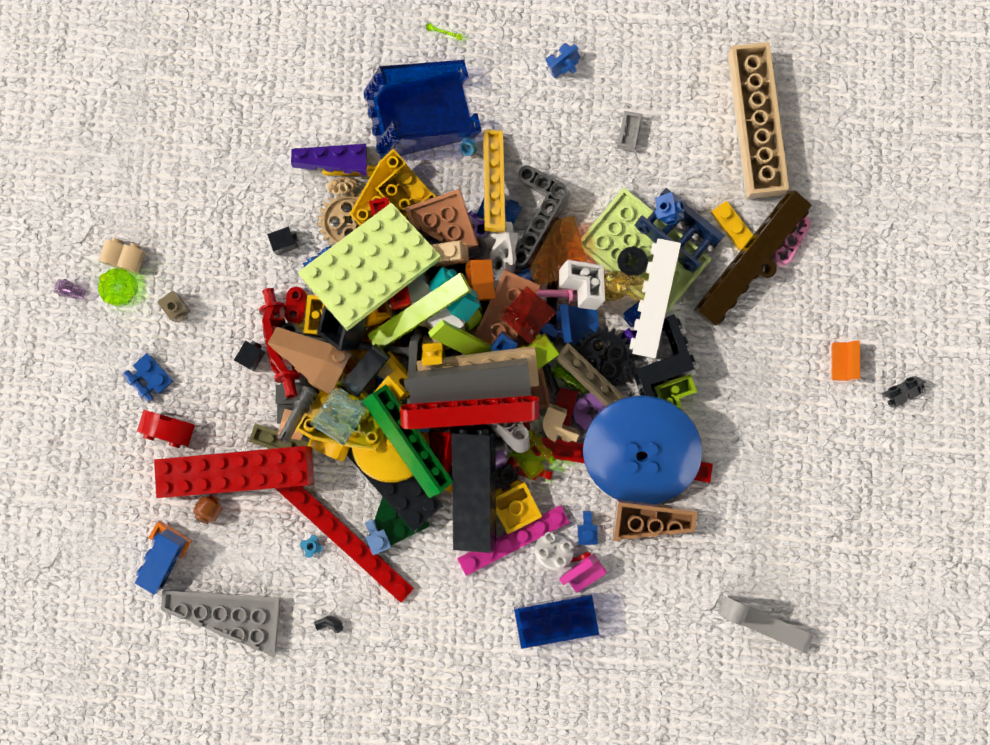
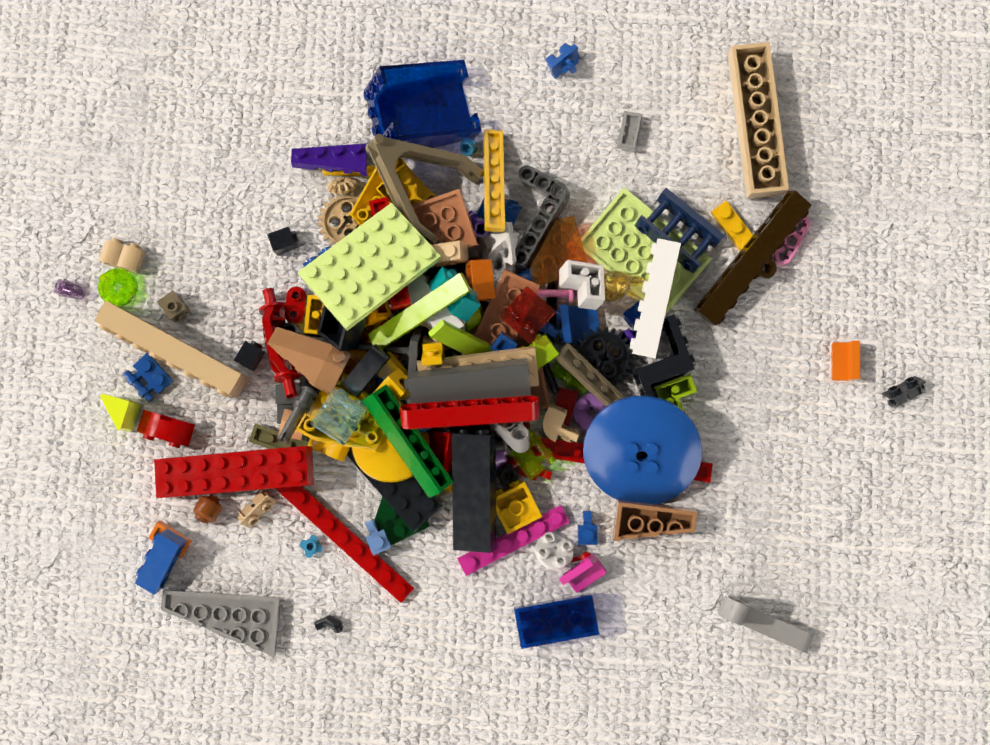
clear neon green hinge [426,23,463,40] -> none
black gear [617,246,648,277] -> none
blue brick [655,192,685,225] -> none
none -> tan brick [94,300,249,398]
none -> neon yellow slope [100,394,142,432]
none -> tan hinge [237,490,277,528]
none -> dark tan piece [366,134,484,245]

